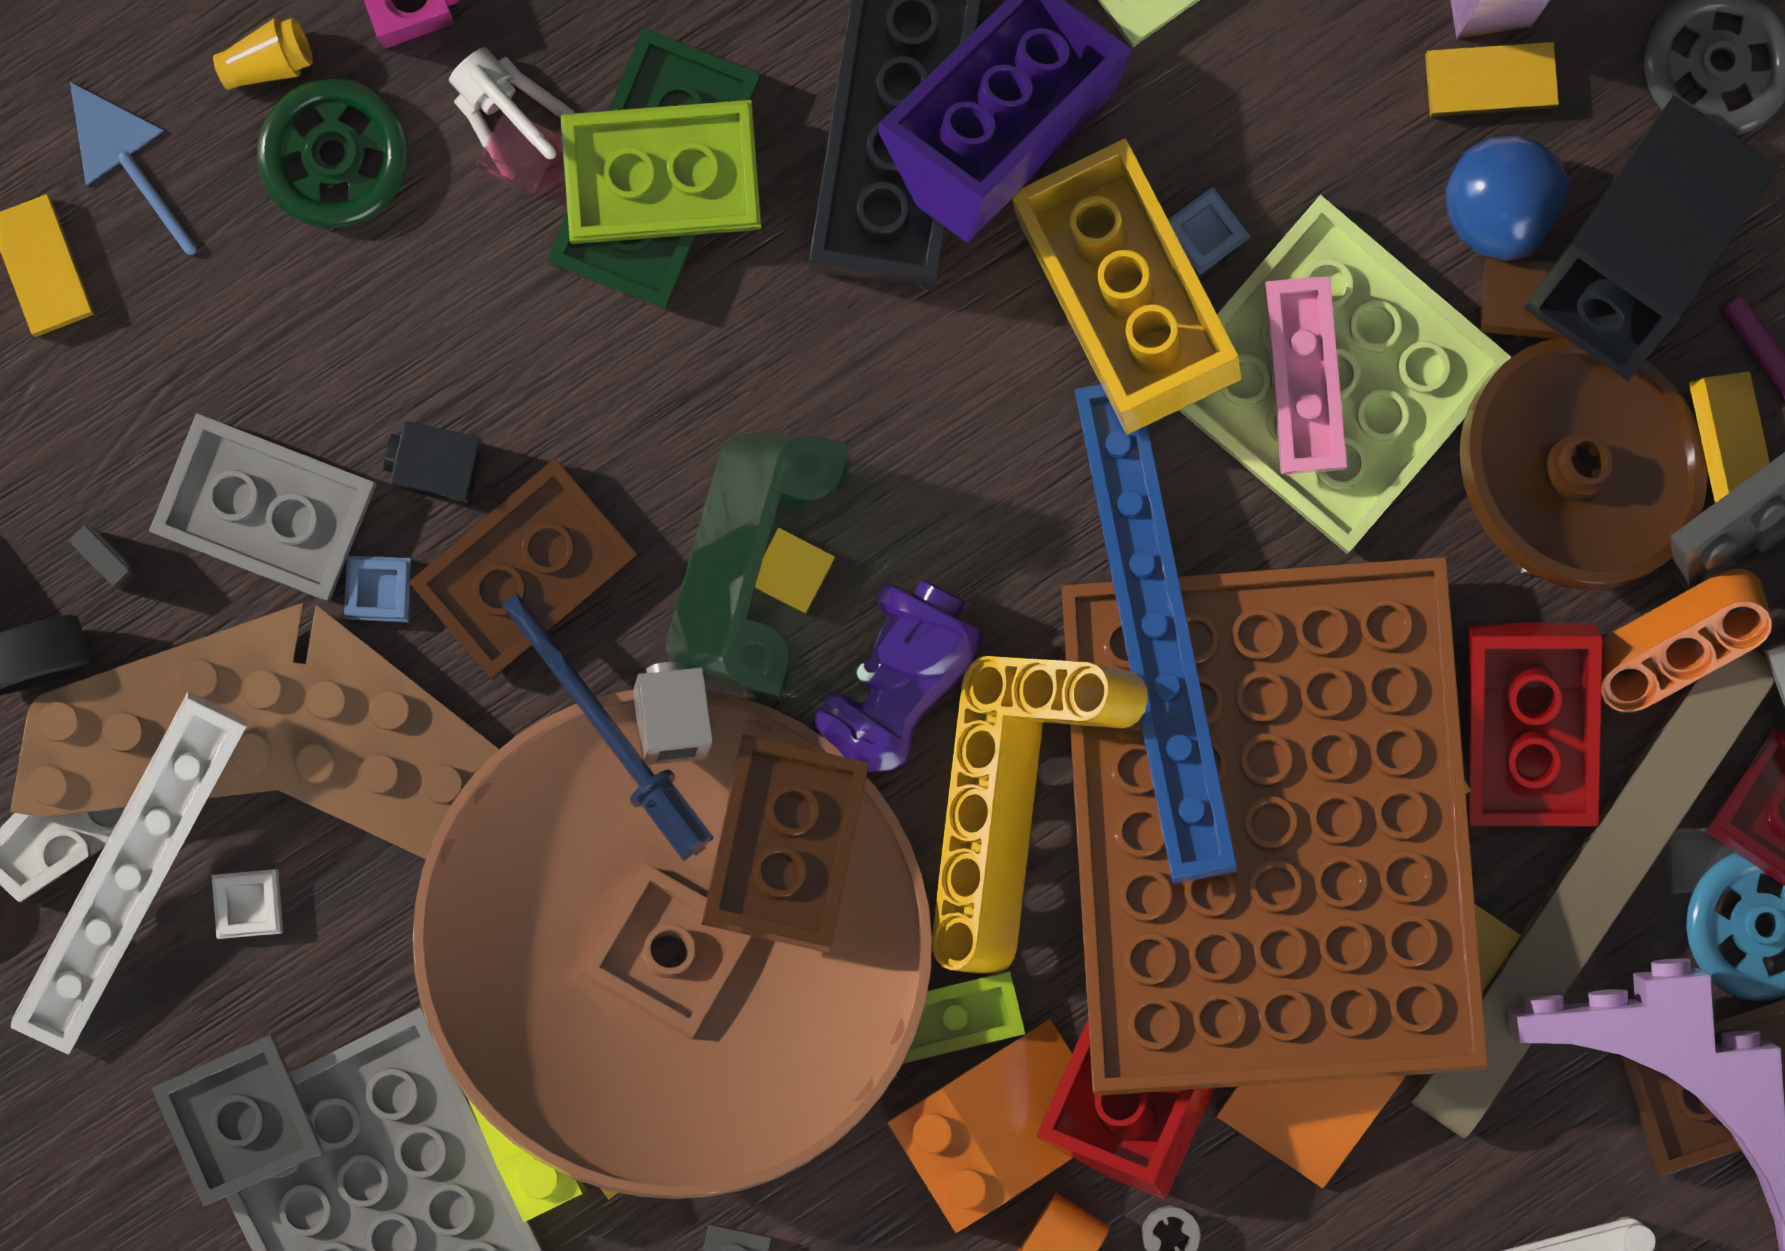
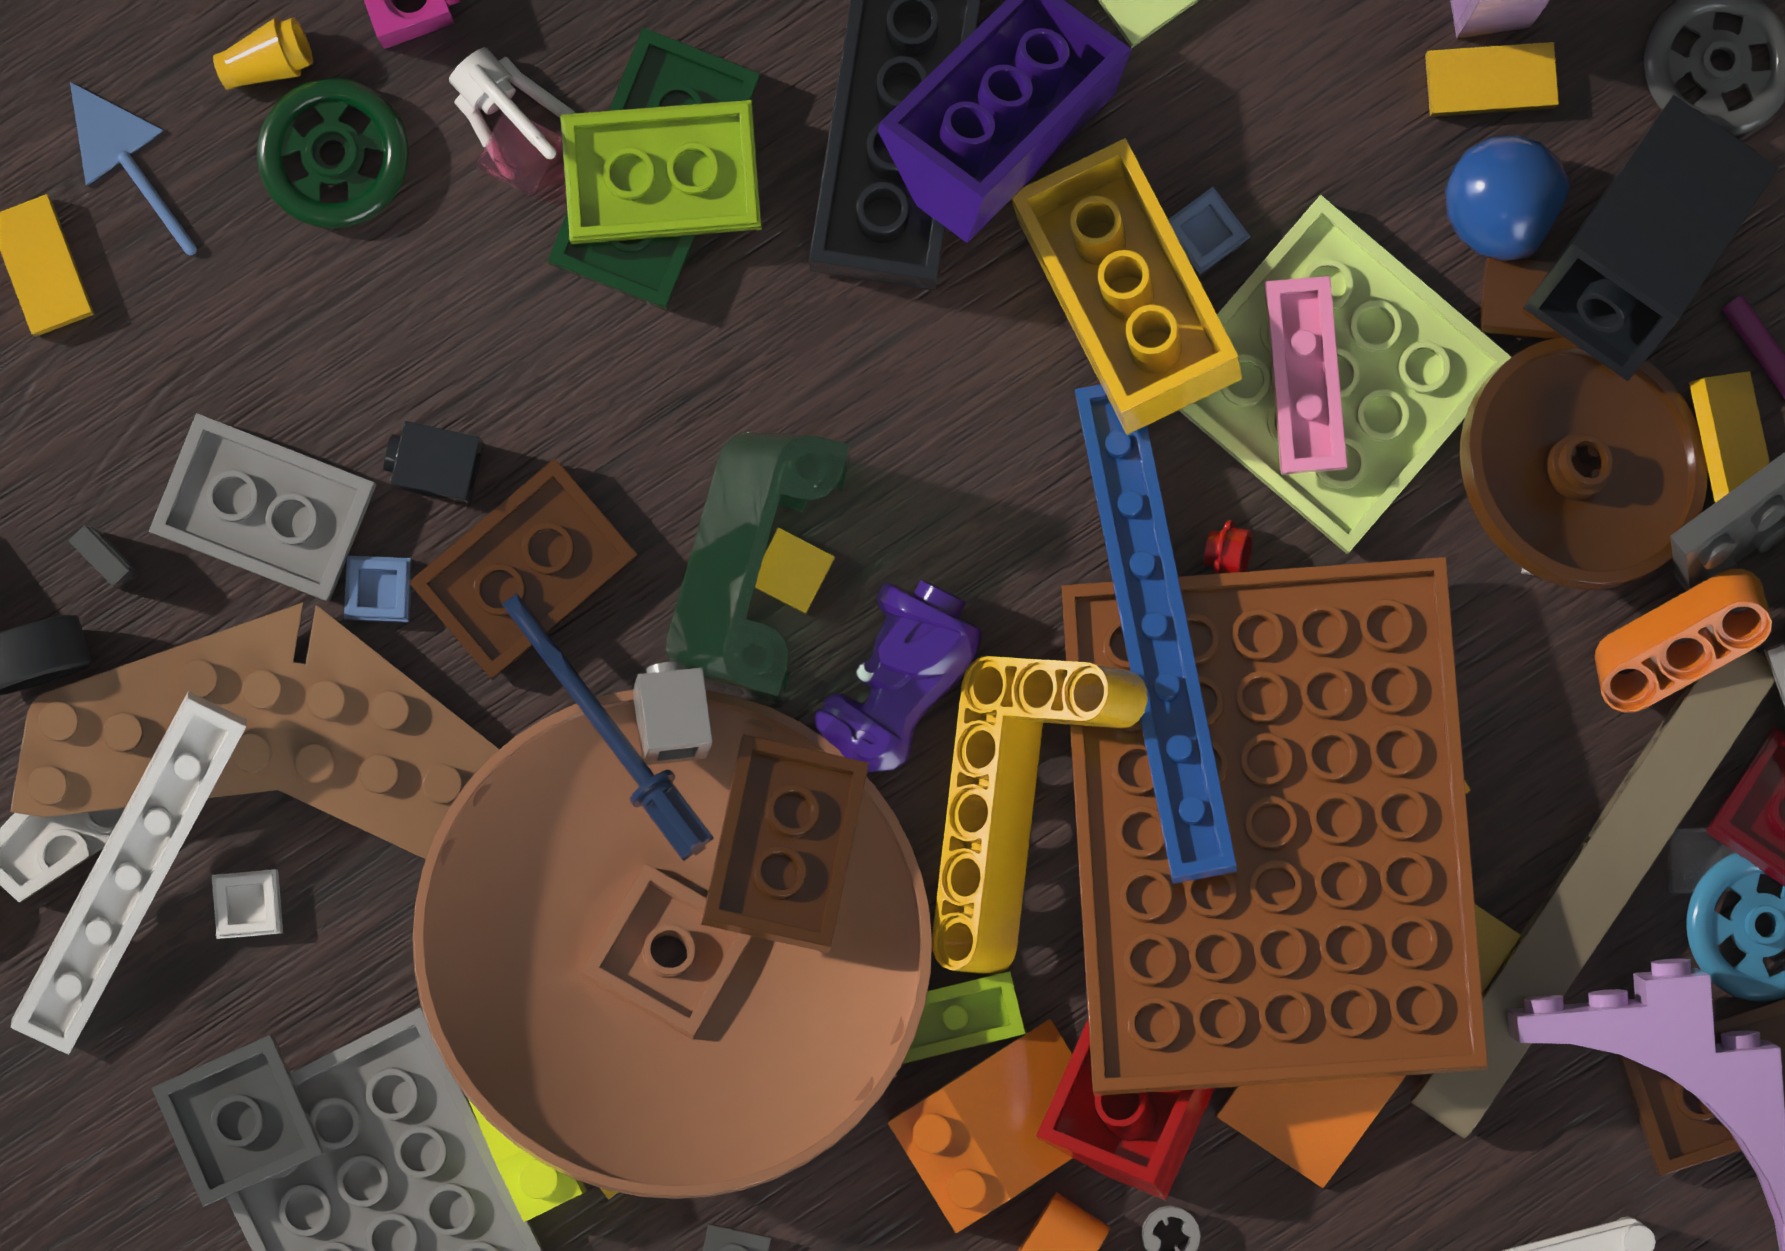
red slope [1465,623,1602,826] -> none
none -> red plate [1204,520,1253,574]

